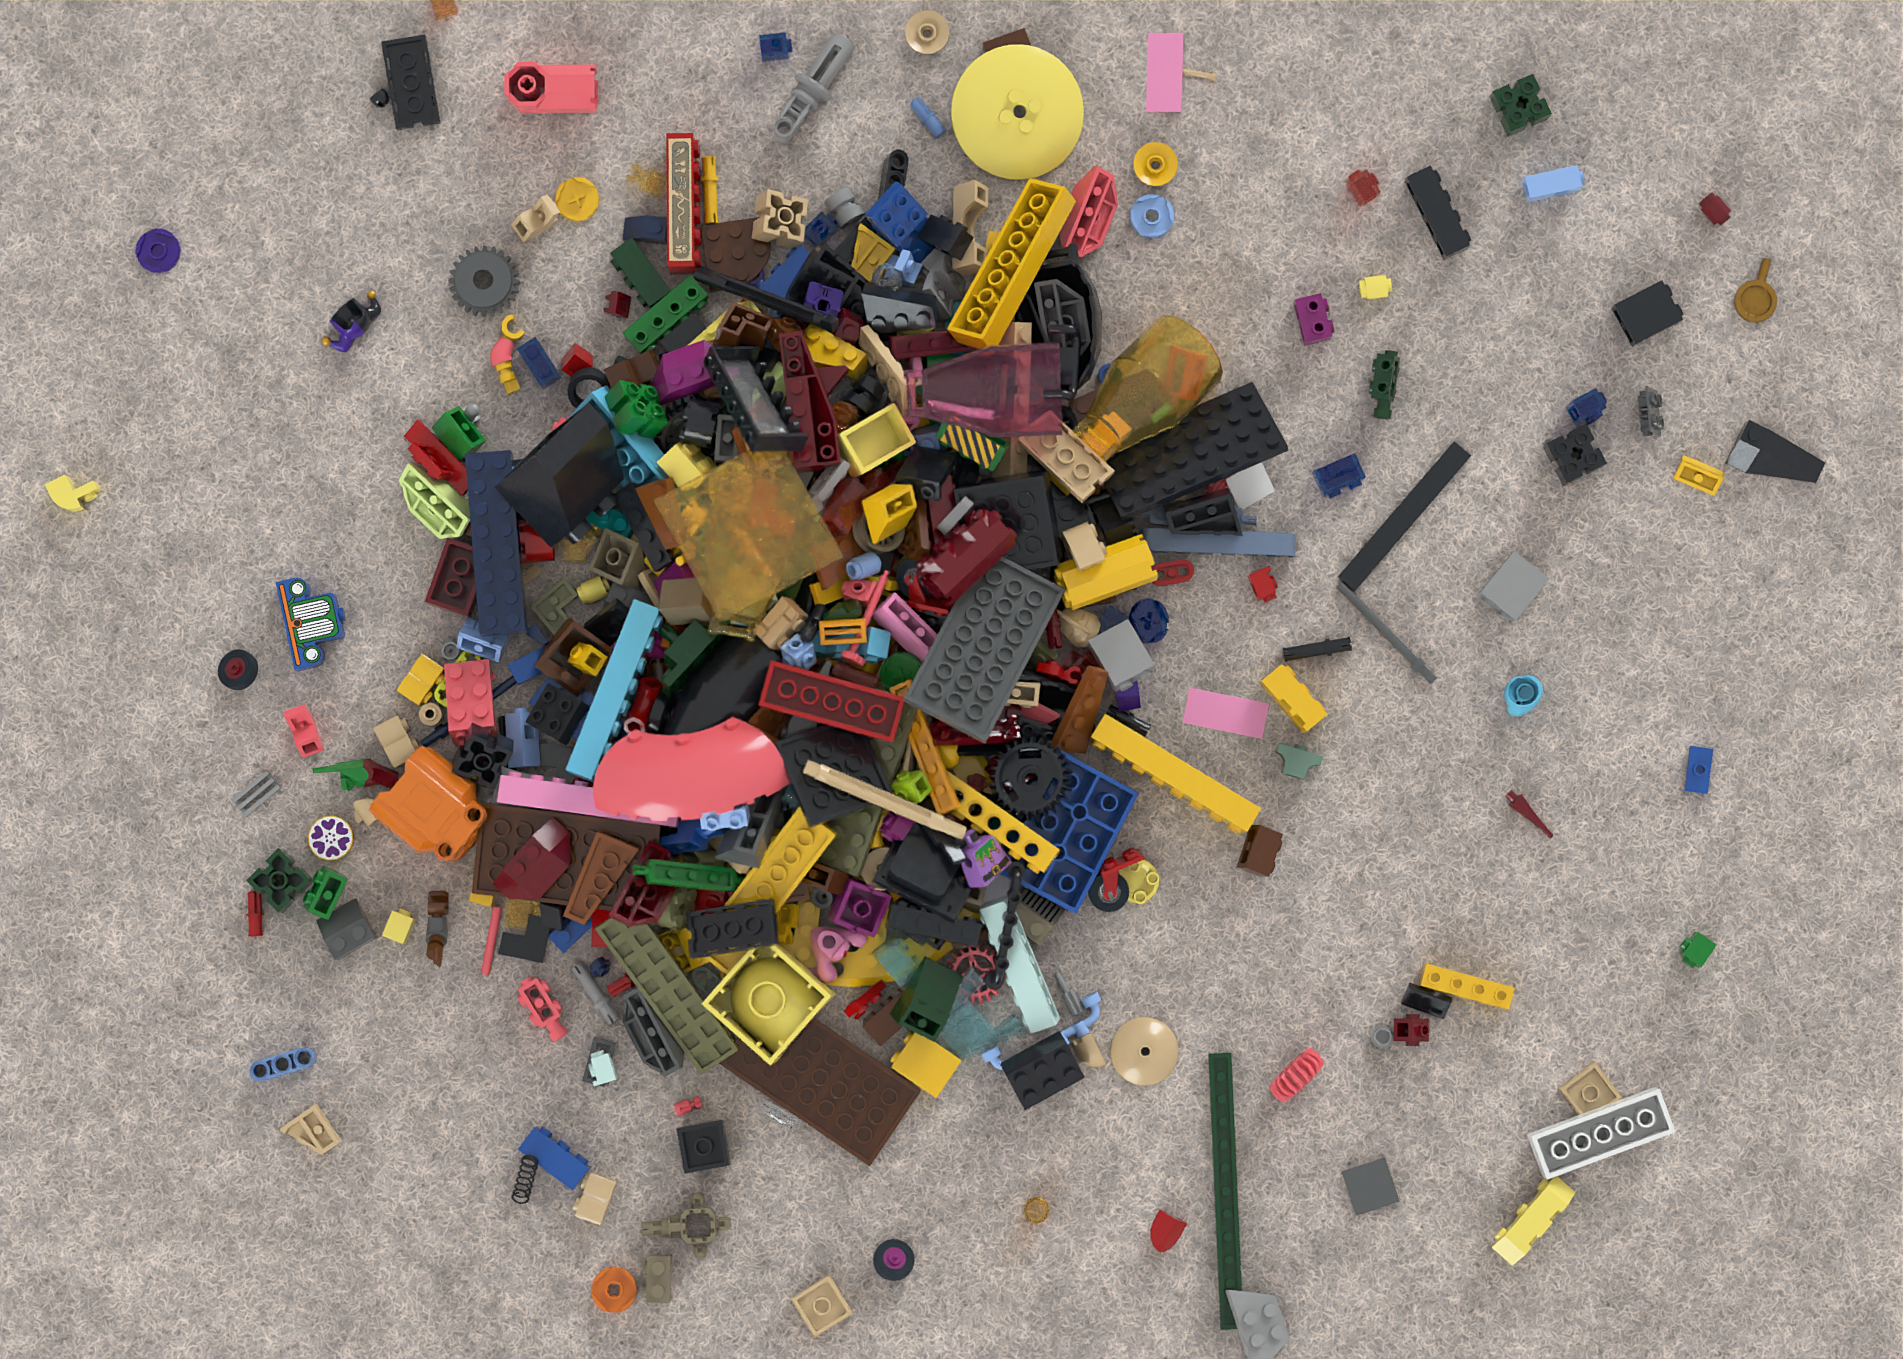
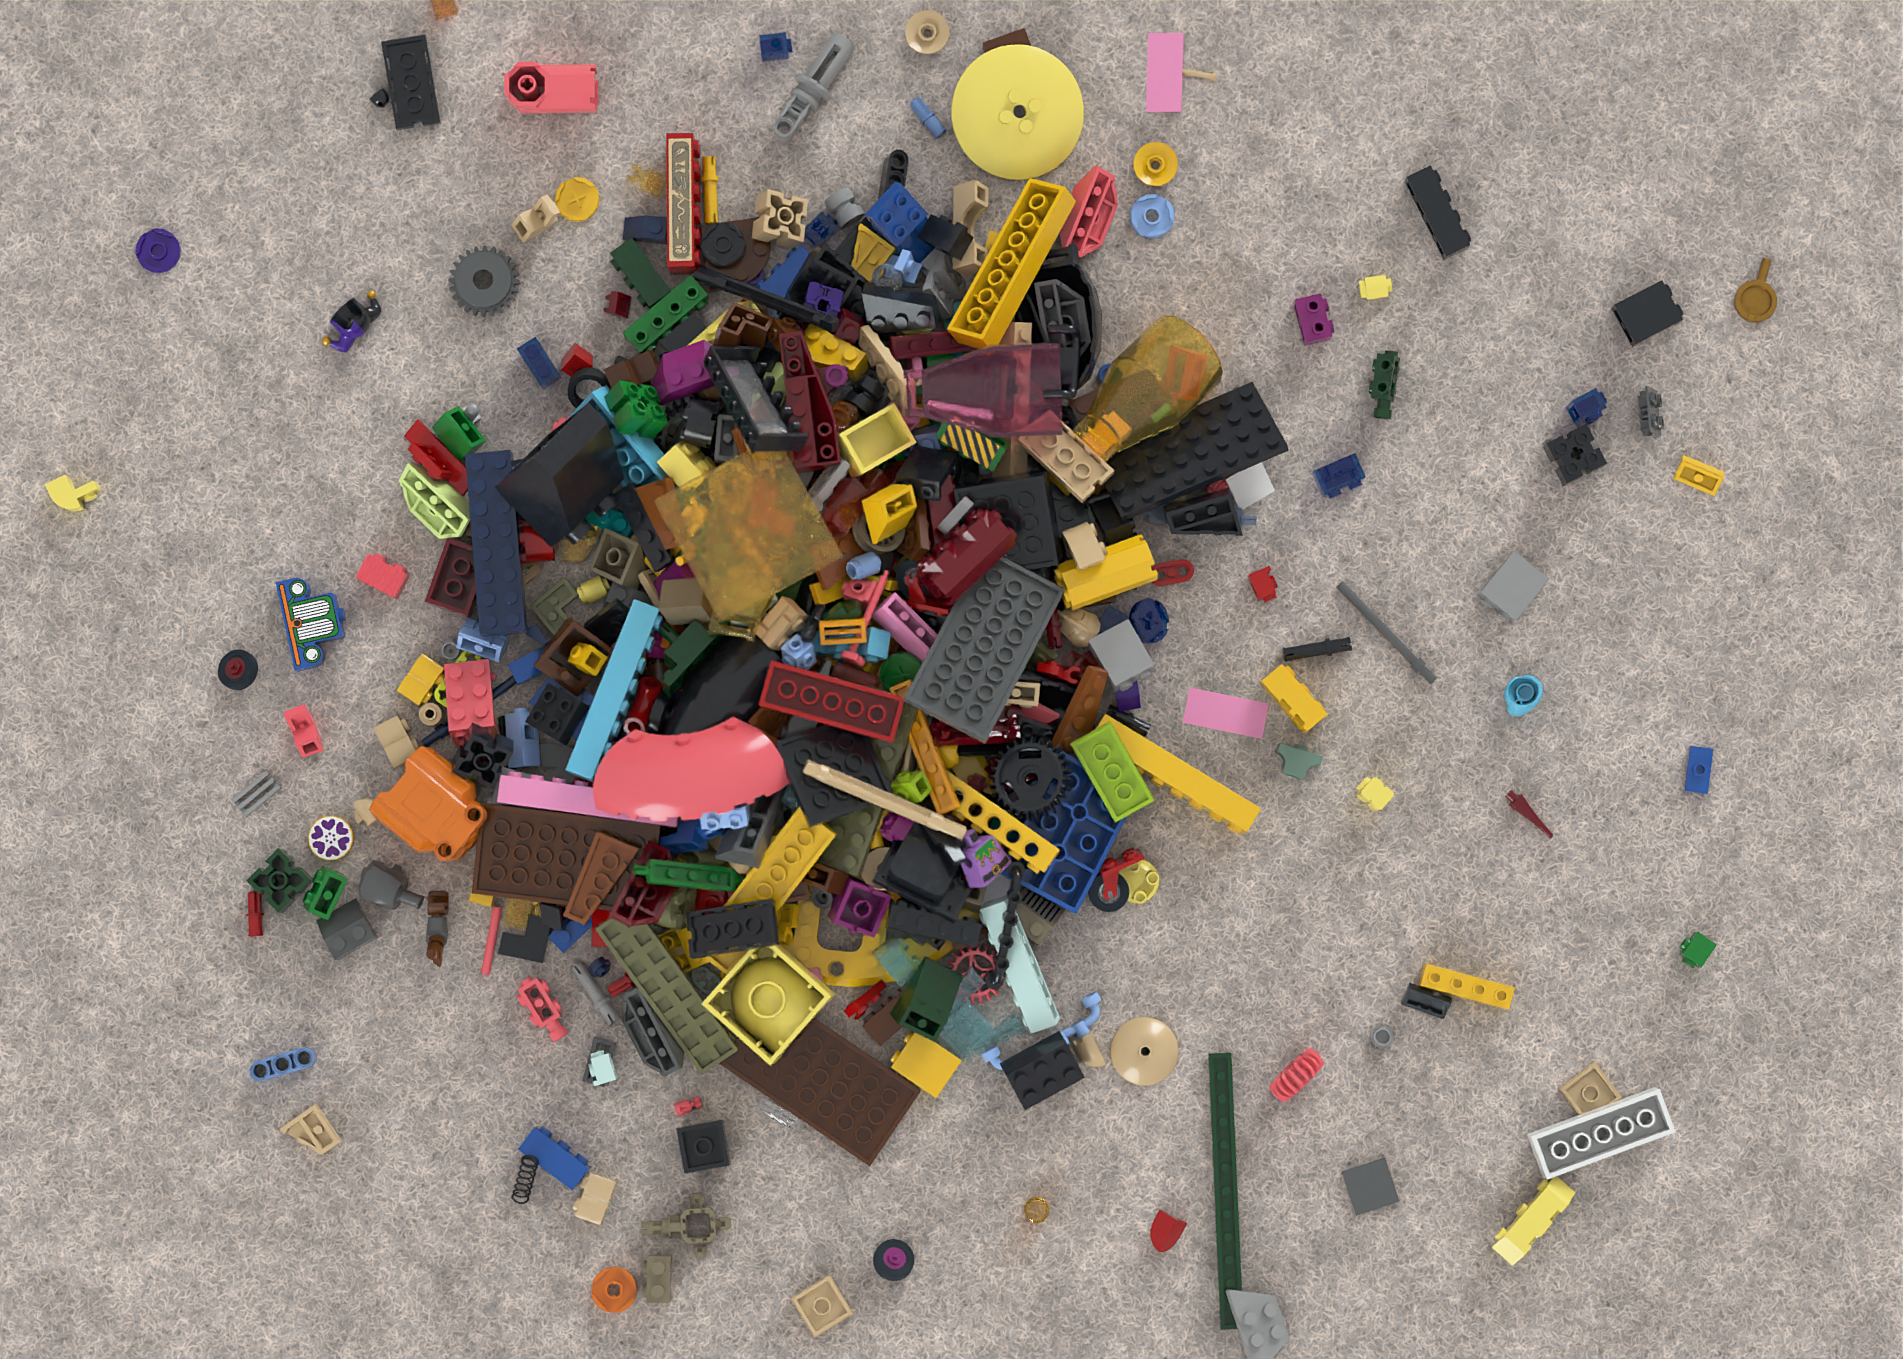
animal [312,758,399,791] -> none
light yellow brick [382,908,416,944] -> none
yellow piece [490,314,525,394] -> none
dark red wedge [493,817,570,899] -> none
bright pink head [811,926,868,983] -> none
light grey axle [1054,972,1084,1016] -> none
sand blue beam [1140,528,1296,558] -> none
reddish brown brick [1236,825,1283,877] -> none
black tile [1338,441,1471,592] -> none
clear red brick [1346,169,1381,207] -> none
dark red brick [1394,1014,1430,1046] -> none
dark green brick [1489,74,1552,137] -> none
light blue brick [1522,165,1584,202] -> none
dark red brick [1699,192,1731,226] -> none
black wedge [1725,420,1825,483] -> none
none -> coral brick [355,553,410,600]
none -> dark grey piece [359,860,424,910]
none -> black tile [701,222,746,267]
none -> magenta tile [824,364,848,388]
none -> lime tile [1070,721,1155,823]
none -> light yellow brick [1356,777,1394,812]

